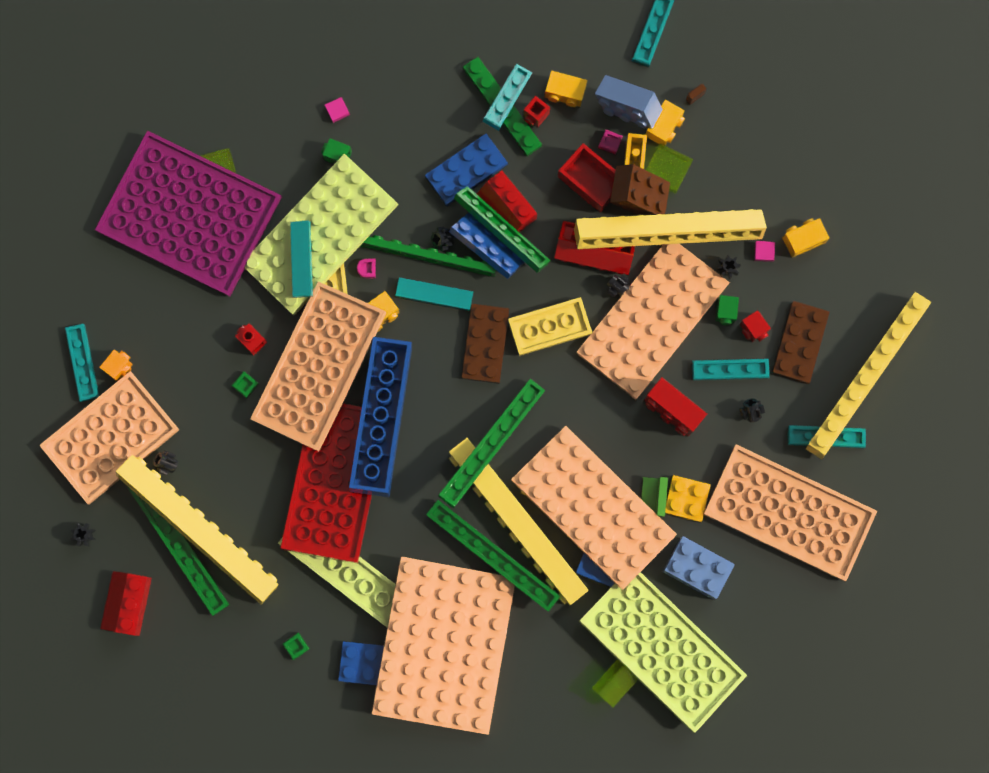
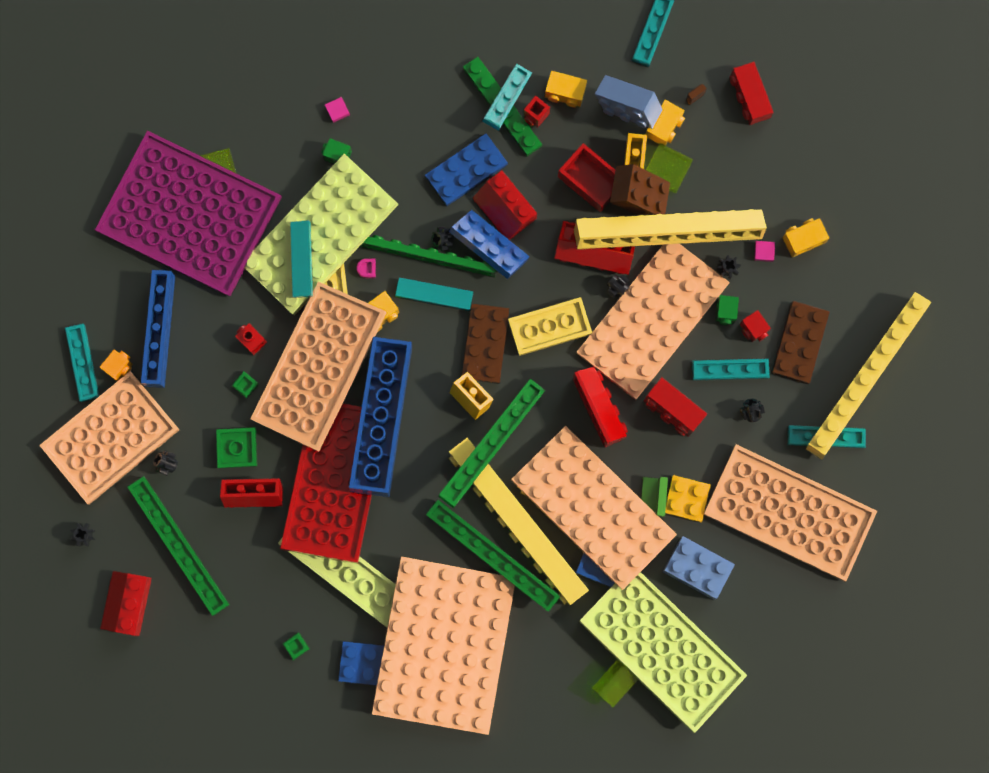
light yellow brick [116,455,278,605] -> none
green plate [454,186,550,273] -> none
dark pink tile [598,130,623,155] -> none
none -> blue brick [141,270,175,388]
none -> green plate [216,427,257,469]
none -> red brick [220,478,283,508]
none -> yellow brick [449,372,493,420]
none -> slope [572,367,628,448]
none -> red brick [730,62,774,125]

